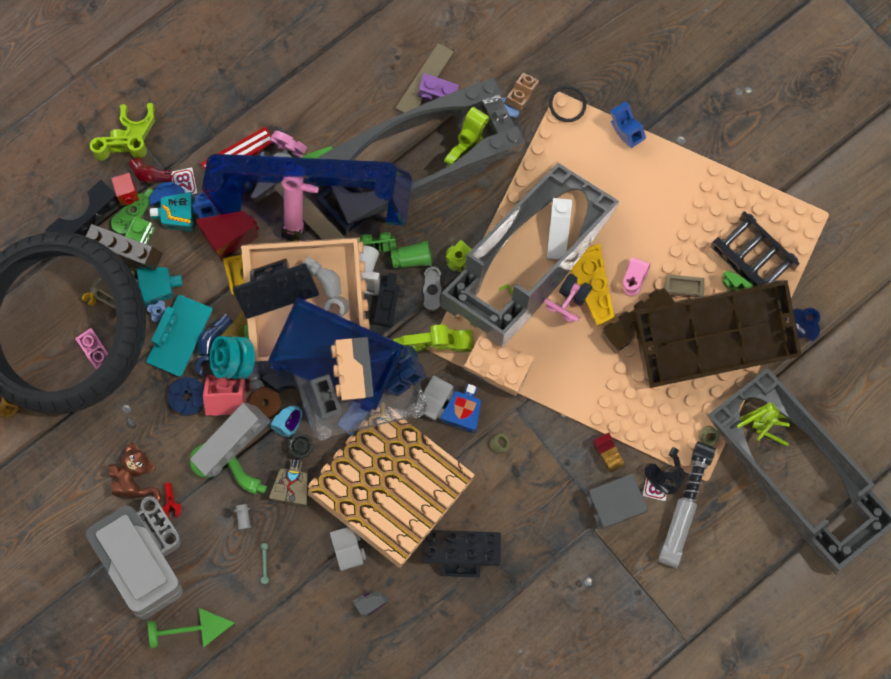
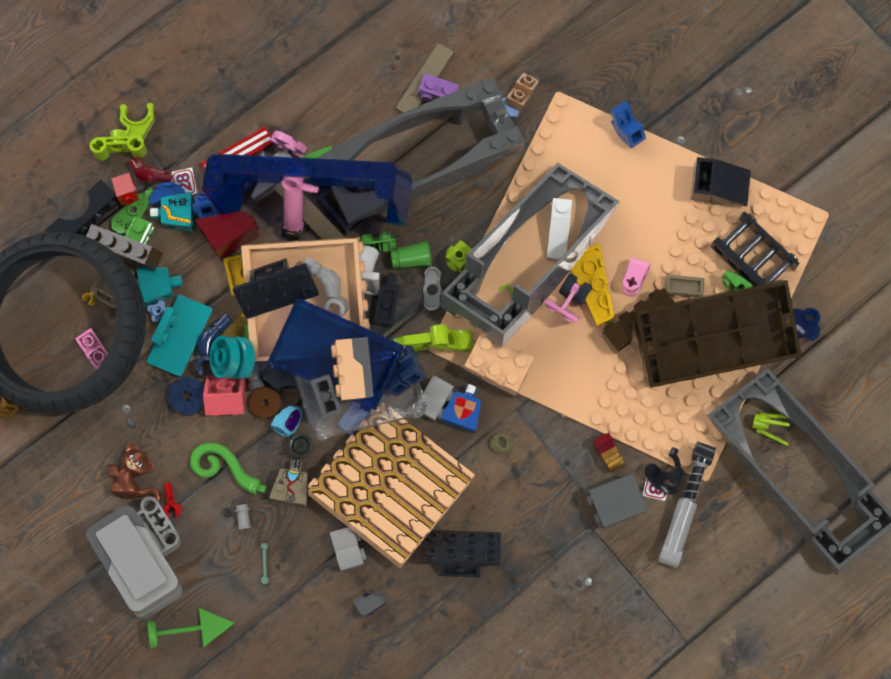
light grey wedge [190,403,271,477] -> none
lime piece [444,107,490,167] -> none
black piece [549,86,586,122] -> none
olive piece [699,426,720,446] -> none
lime plant [737,402,780,441] -> none
none -> black slope [691,157,751,207]

